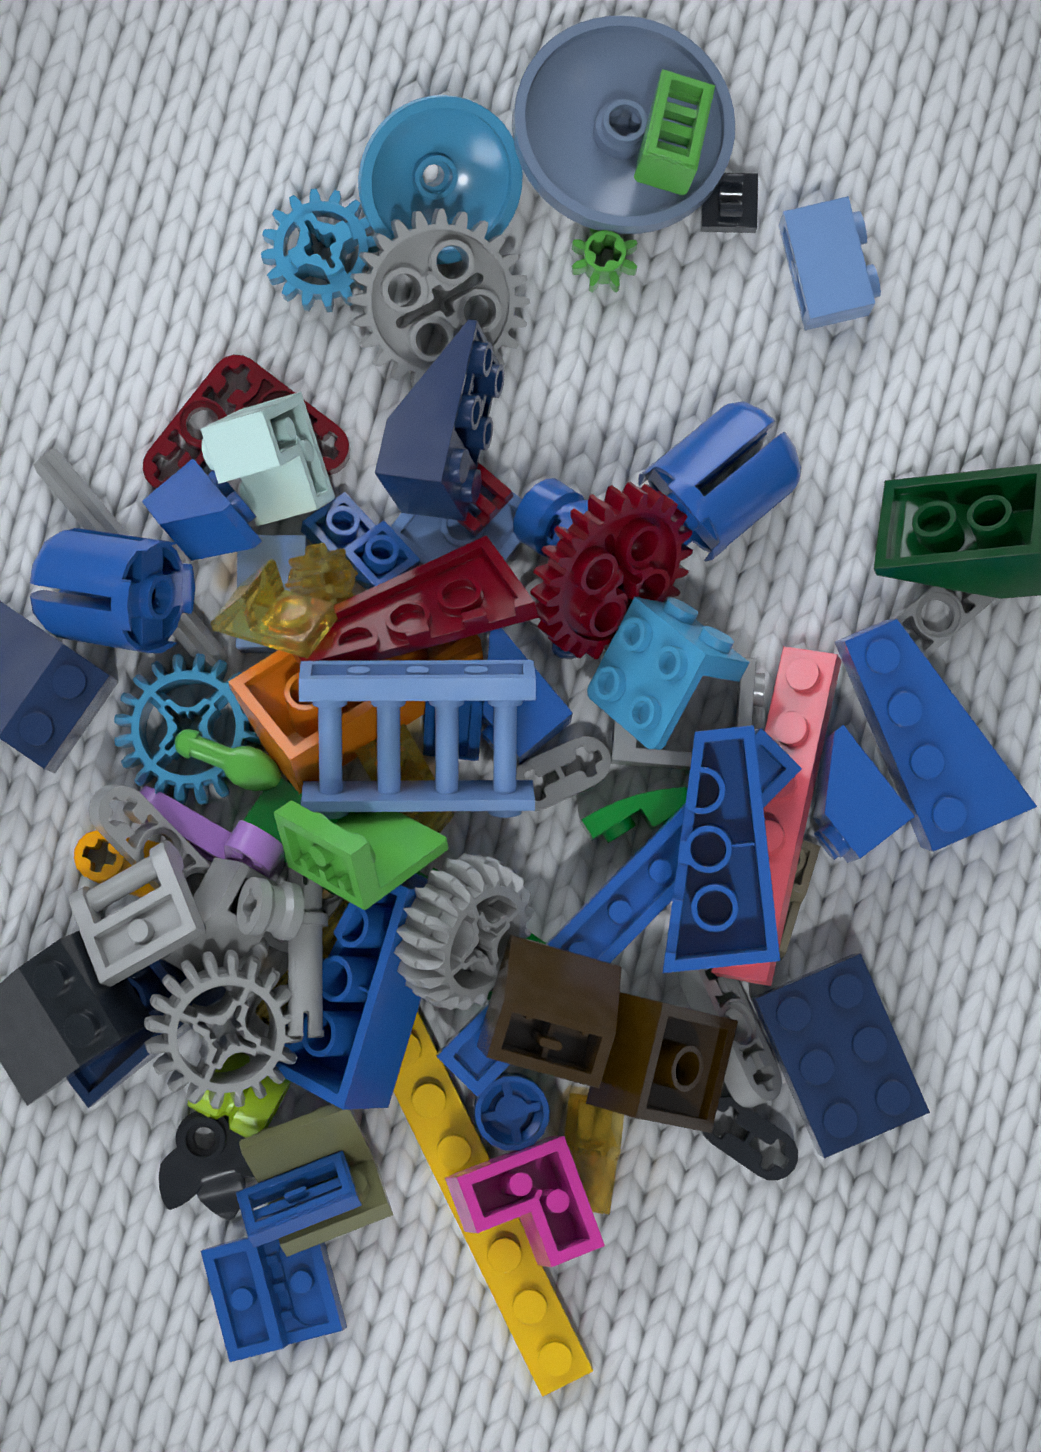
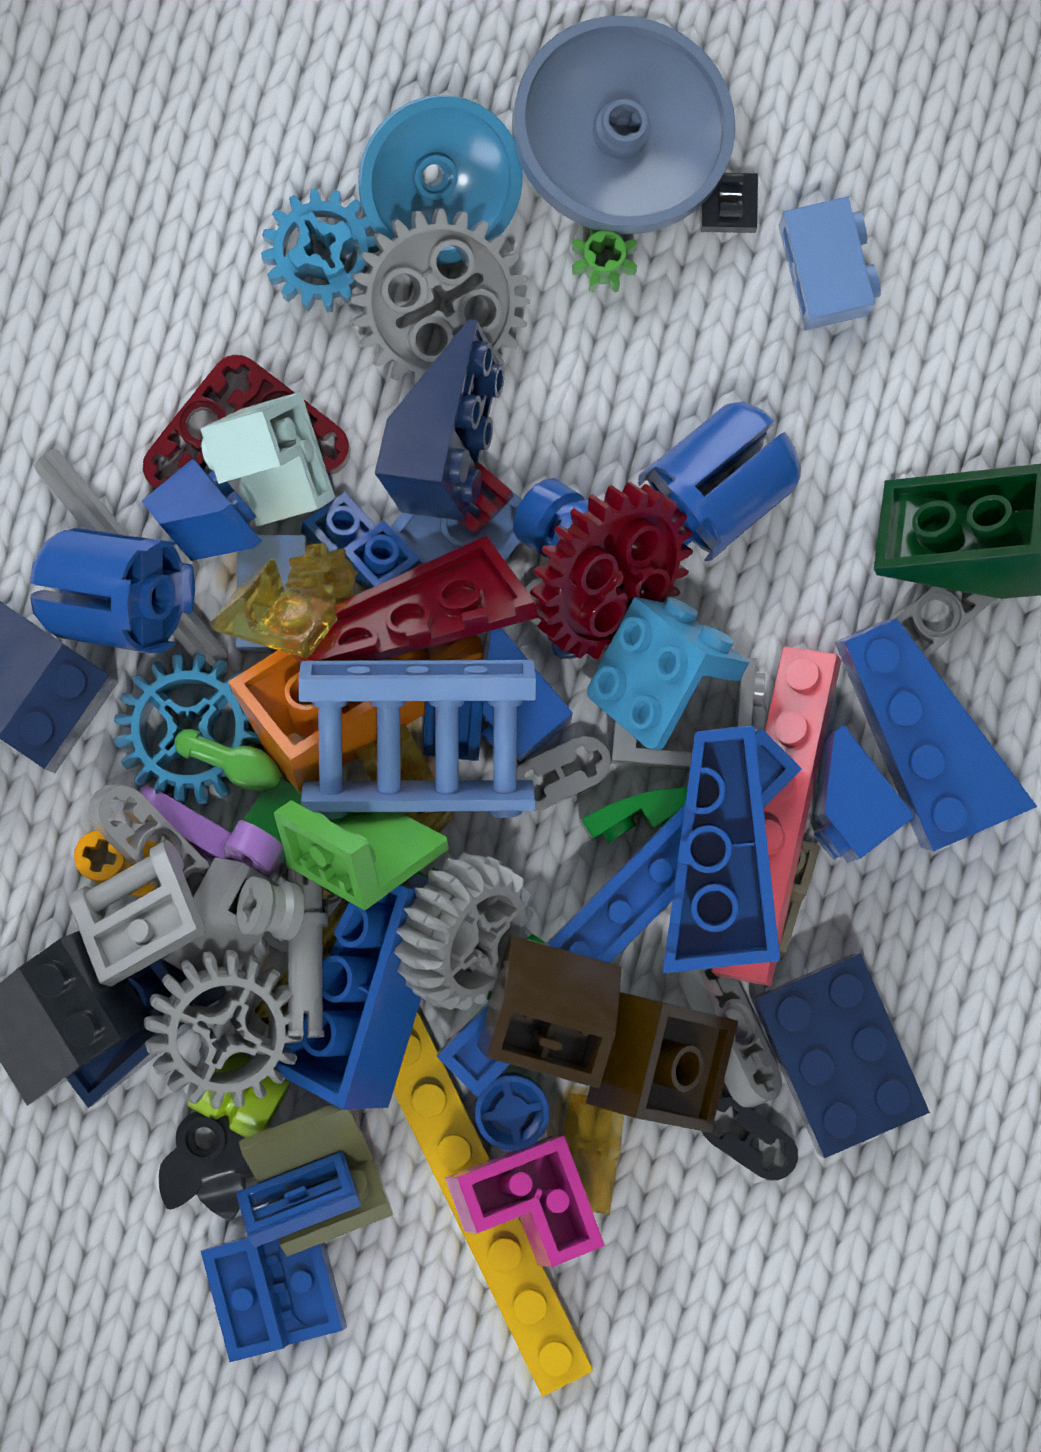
bright green slope [634,69,715,195] -> none

